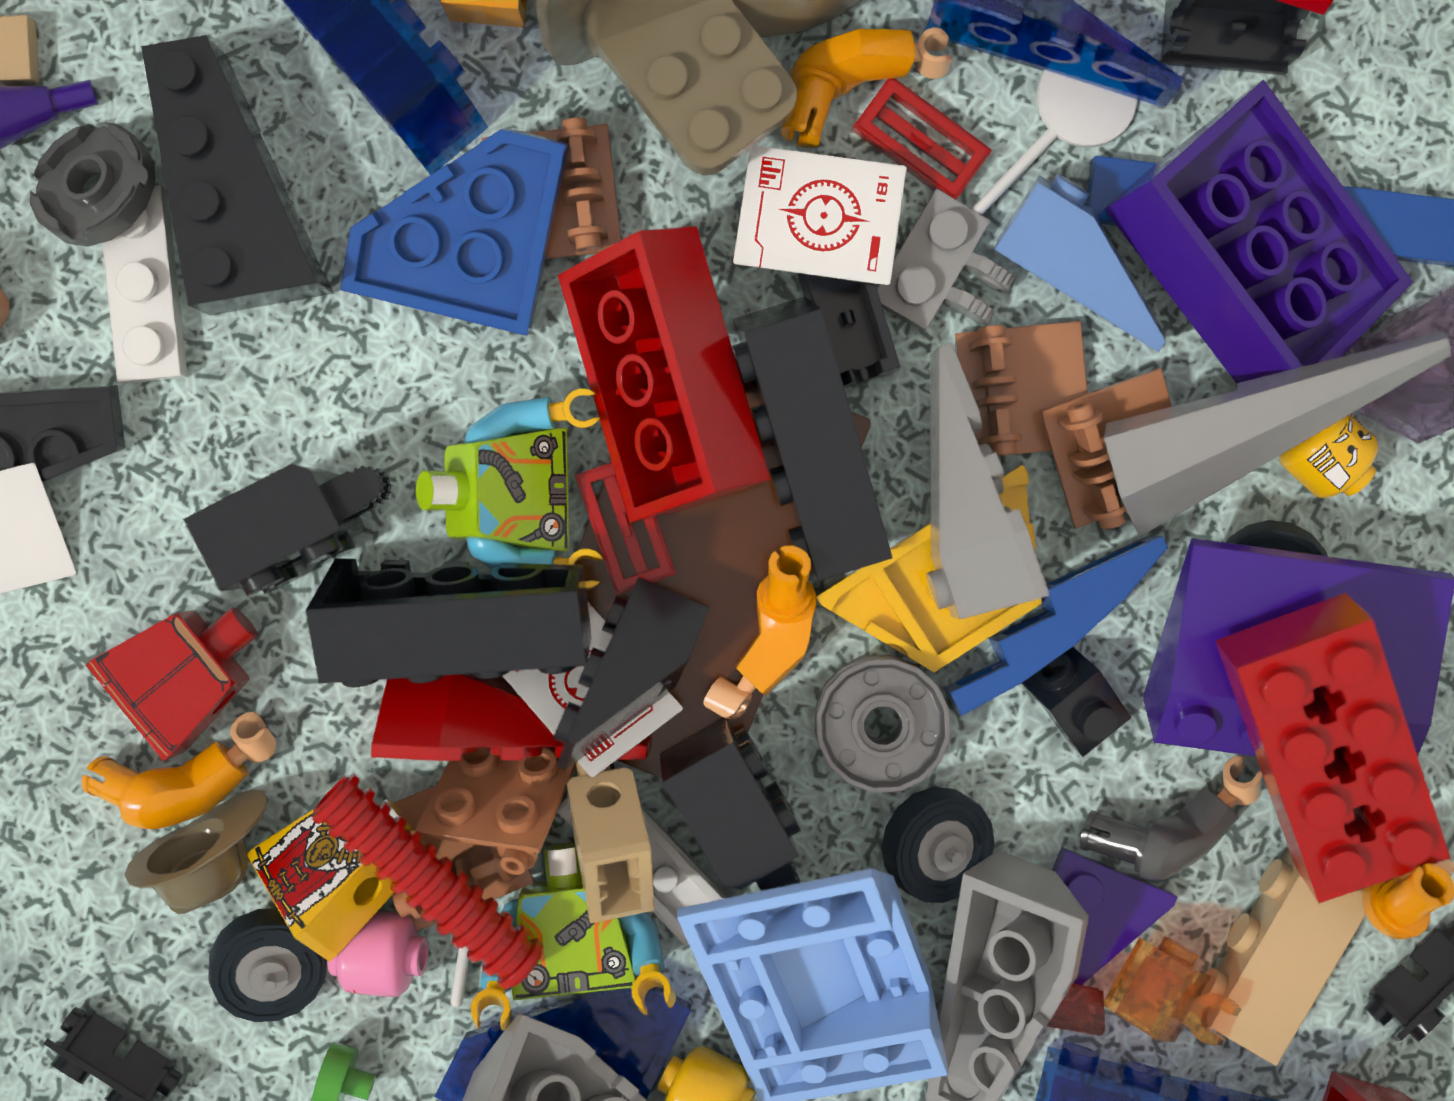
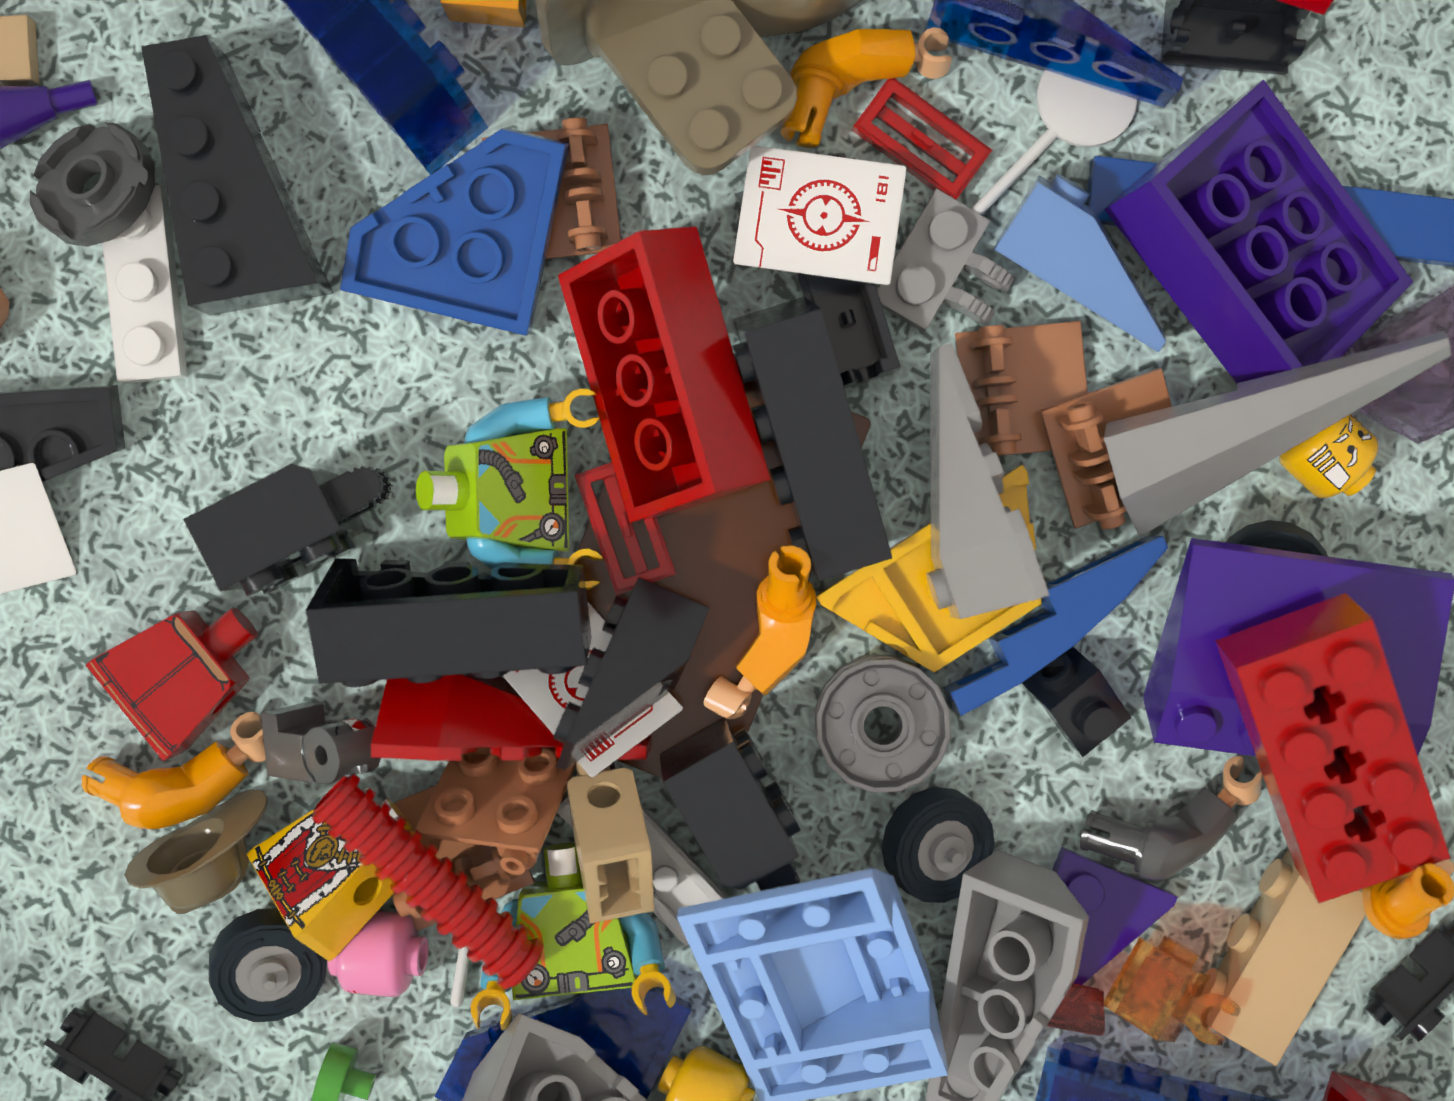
none -> dark grey leg [261,702,381,784]

